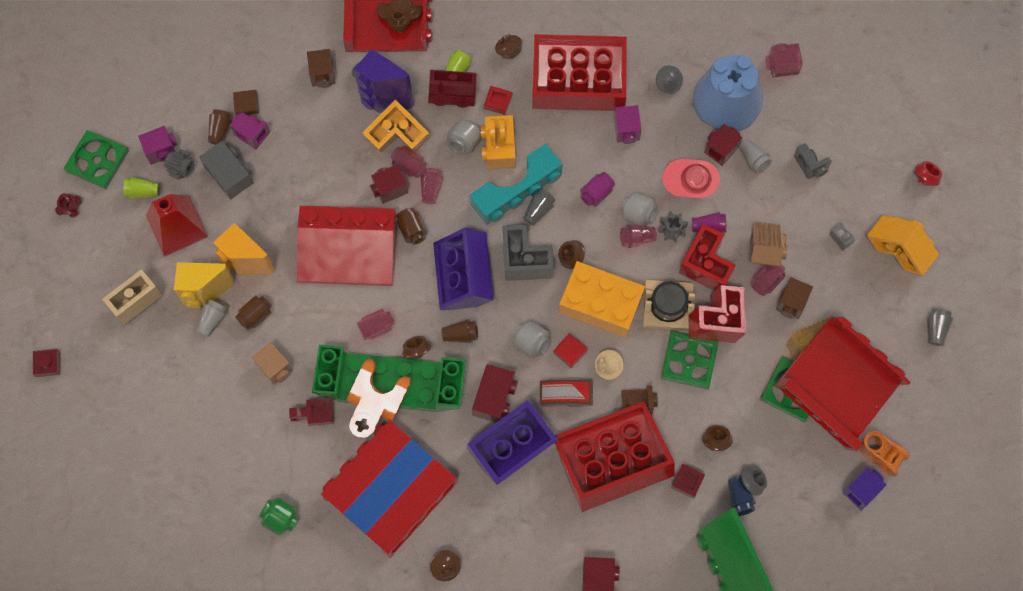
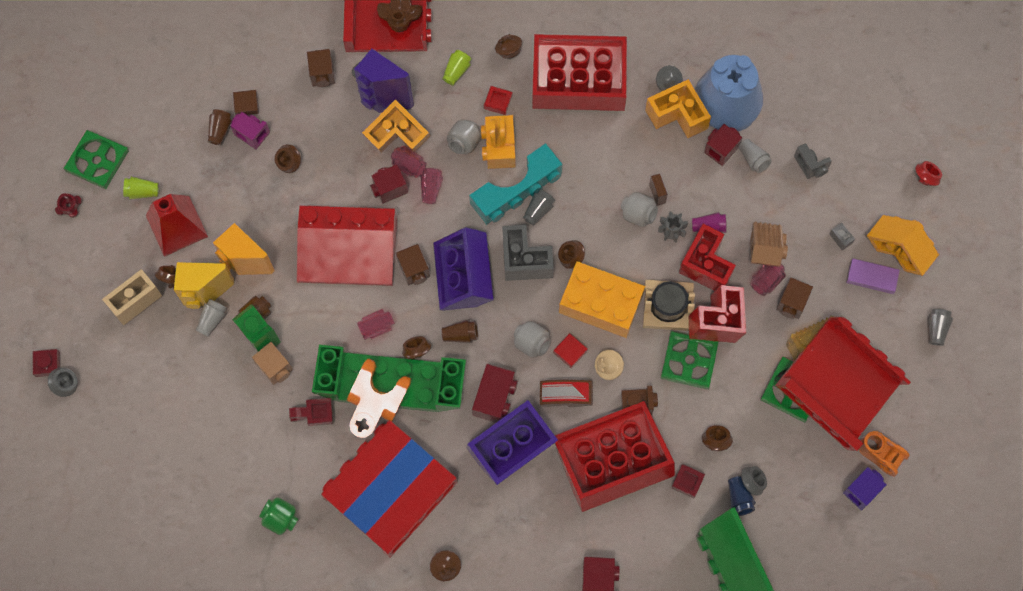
magenta brick [138,126,178,165] -> none
dark grey gear [164,149,194,180] -> none
dark grey brick [199,141,253,200] -> none
reddish brown brick [396,208,427,245] -> none
dark red brick [428,70,476,108] -> none
magenta brick [580,172,615,207] -> none
magenta brick [614,105,641,144] -> none
clear pink cone [620,225,657,248] -> none
coral piece [662,159,720,198] -> none
clear pink brick [766,43,803,78] -> none
none -> dark grey hat [48,367,78,397]
none -> reddish brown hat [155,265,176,289]
none -> green slope [232,304,281,352]
none -> reddish brown hat [275,144,301,173]
none -> reddish brown brick [396,244,430,286]
none -> light orange brick [645,79,711,138]
none -> reddish brown tile [649,174,668,206]
none -> medium lavender tile [846,258,900,294]

